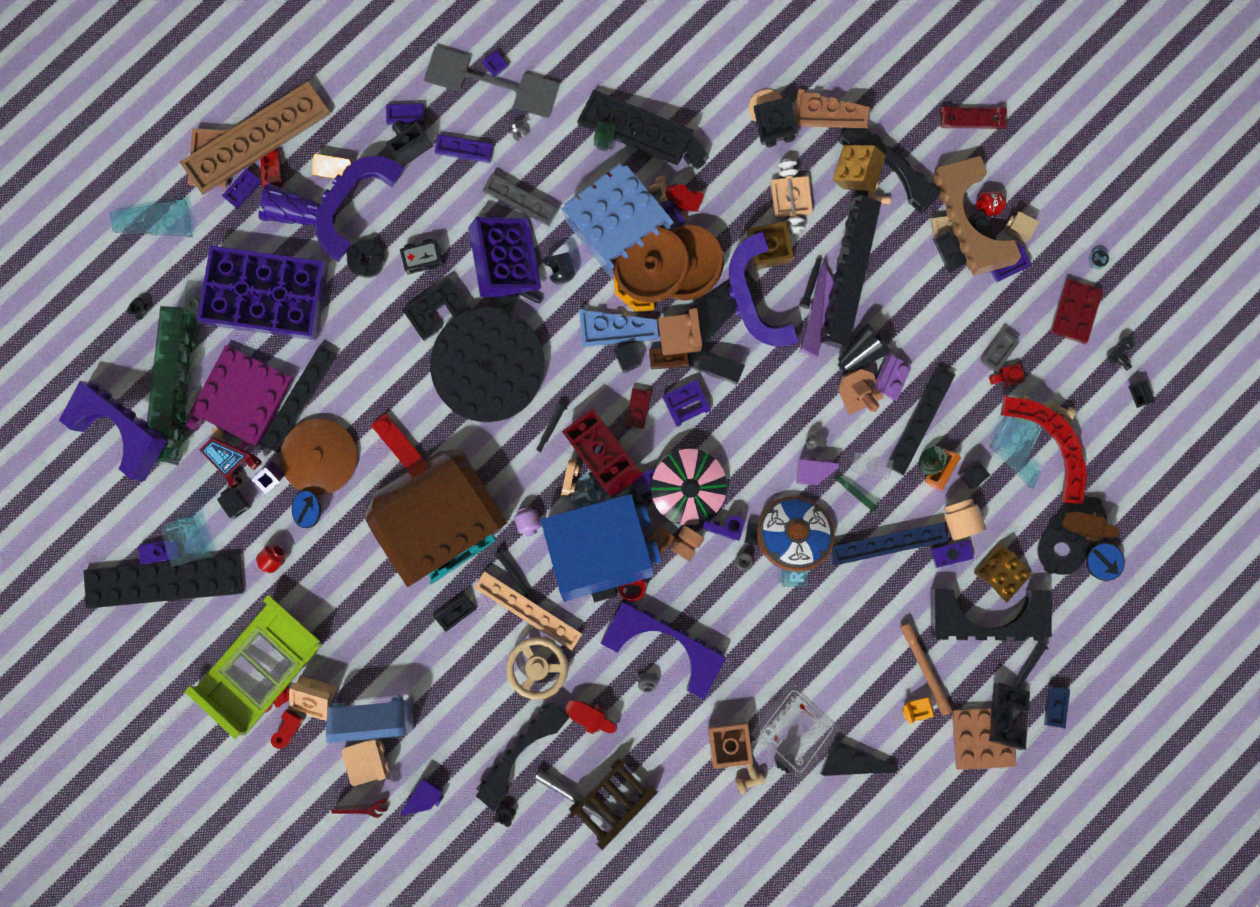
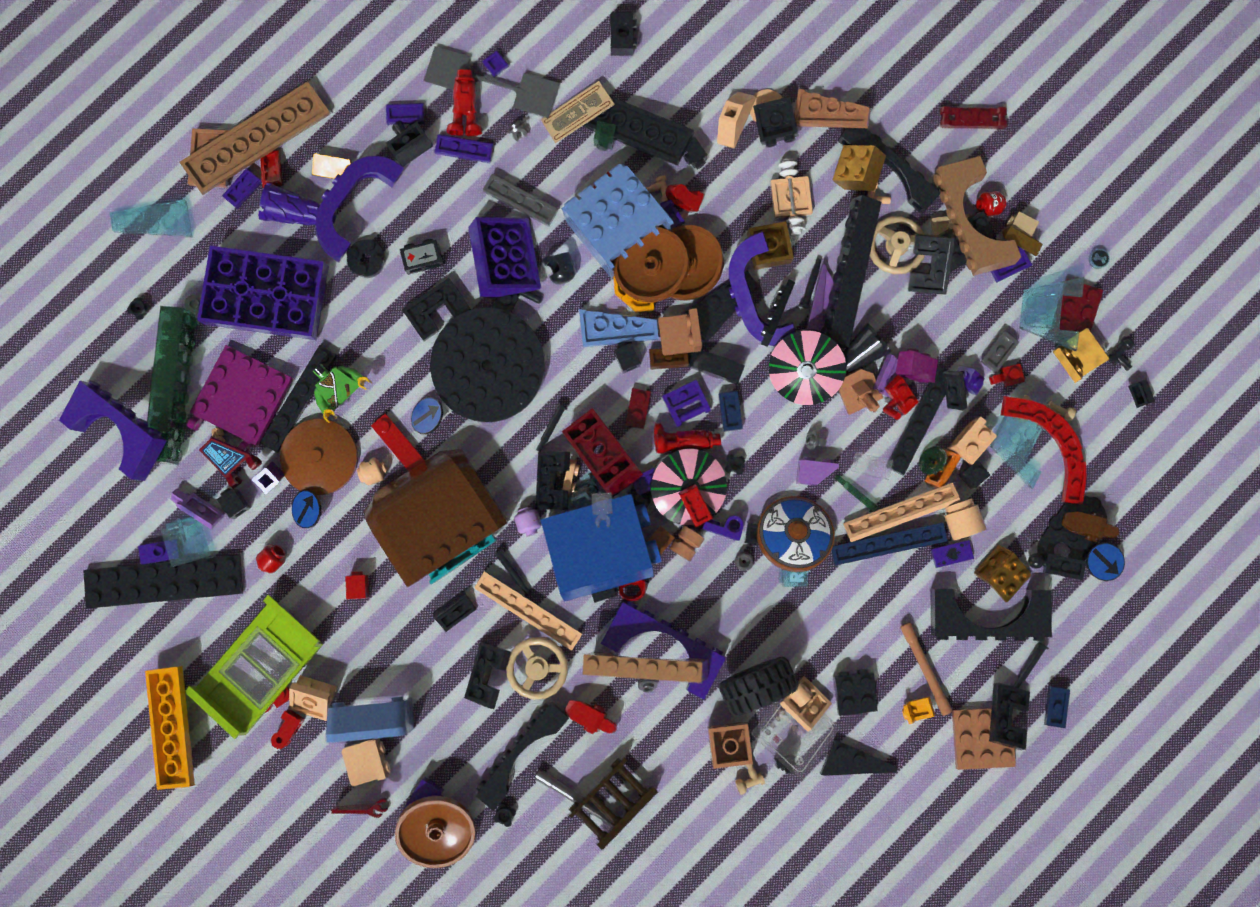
none -> light orange arch [145,666,195,790]
none -> medium lavender hinge [170,488,224,529]
none -> bright green torso [313,364,372,423]
none -> red brick [345,571,369,599]
none -> light nougat head [357,458,387,485]
none -> dark orange dish [395,796,475,868]
none -> blue piece [411,397,443,434]
none -> red piece [446,69,482,137]
none -> black plate [464,641,511,709]
none -> black plate [535,451,570,510]
none -> sticker [541,81,615,144]
none -> medium nougat arch [583,652,709,683]
none -> clear plate [592,493,613,528]
none -> black brick [611,12,637,56]
none -> red piece [654,423,721,453]
none -> red plate [678,484,713,527]
none -> light nougat slope [717,92,756,149]
none -> dark blue plate [718,391,743,432]
none -> black tyre [719,656,799,716]
none -> black plate [725,454,745,475]
none -> black plate [761,279,796,347]
none -> dish [769,329,846,405]
none -> light nougat plate [780,676,832,731]
none -> black plate [833,669,878,716]
none -> light nougat plate [843,483,961,542]
none -> tan piece [870,216,925,275]
none -> red plate [883,375,919,420]
none -> magenta brick [896,348,938,383]
none -> black plate [907,234,955,295]
none -> black plate [942,370,968,411]
none -> light nougat bracket [947,416,997,465]
none -> dark purple bracket [956,366,985,395]
none -> pearl gold slope [1002,226,1043,256]
none -> clear light blue wing [1019,277,1084,352]
none -> black plate [1028,553,1087,580]
none -> bracket [1053,328,1109,383]

